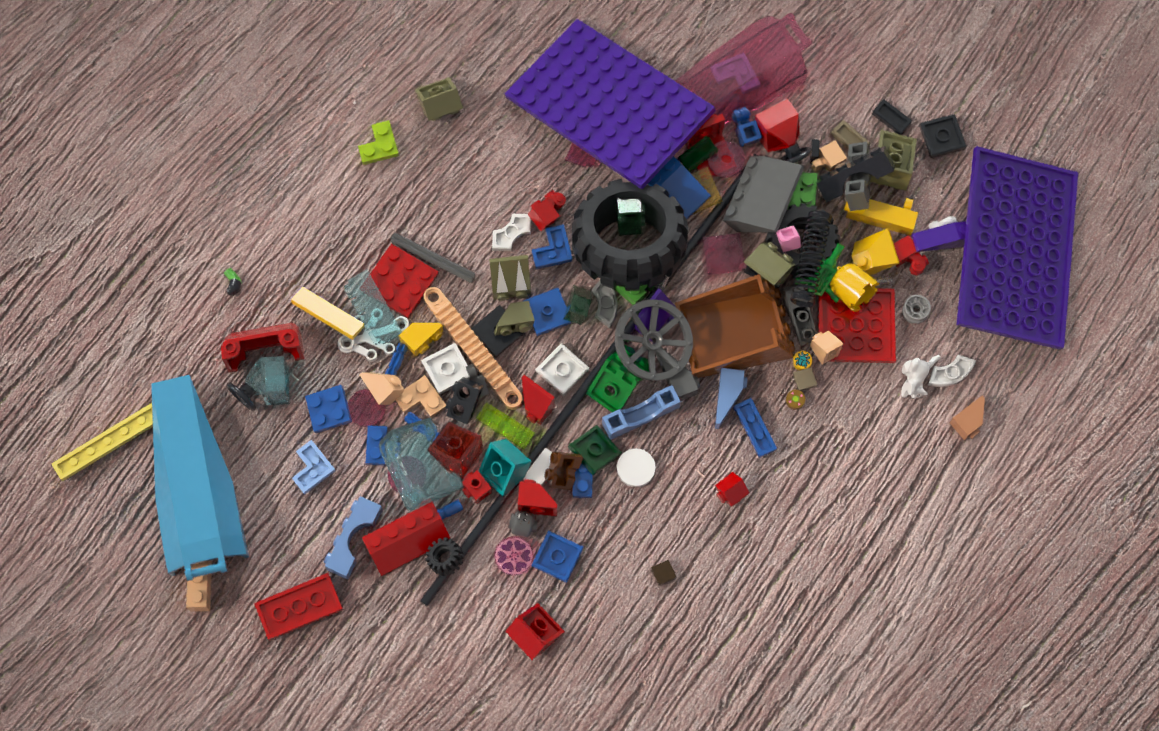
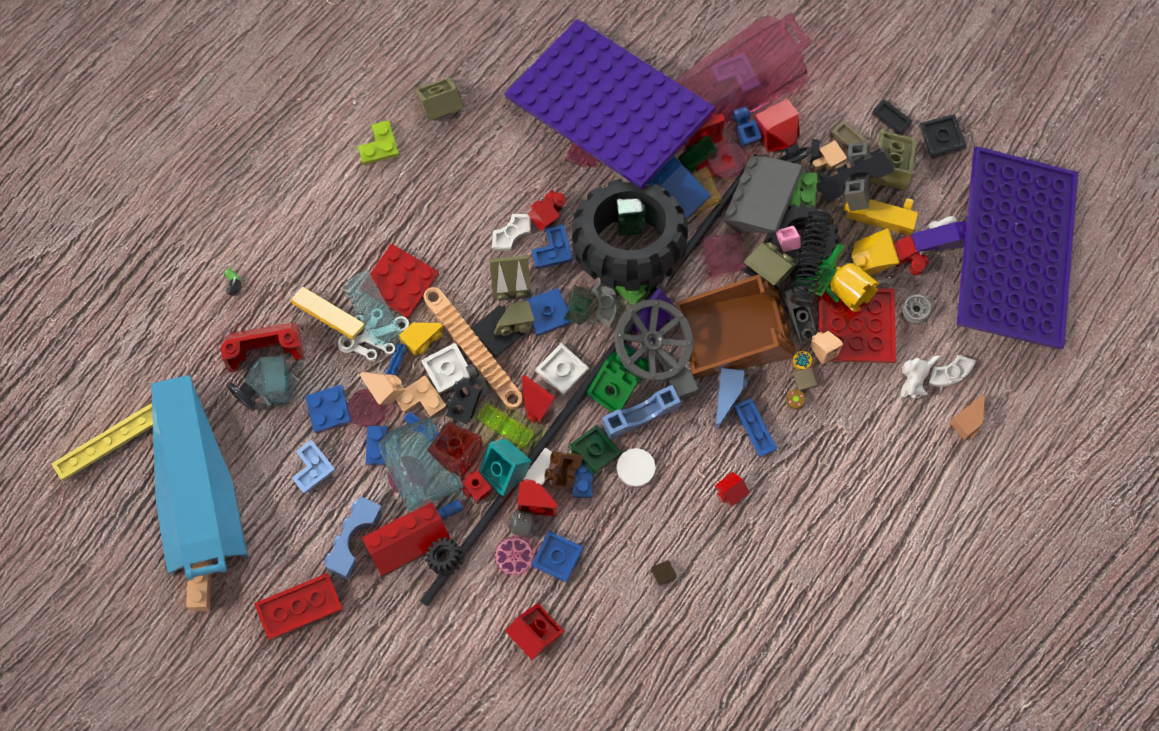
dark grey axle [391,233,476,283] -> none

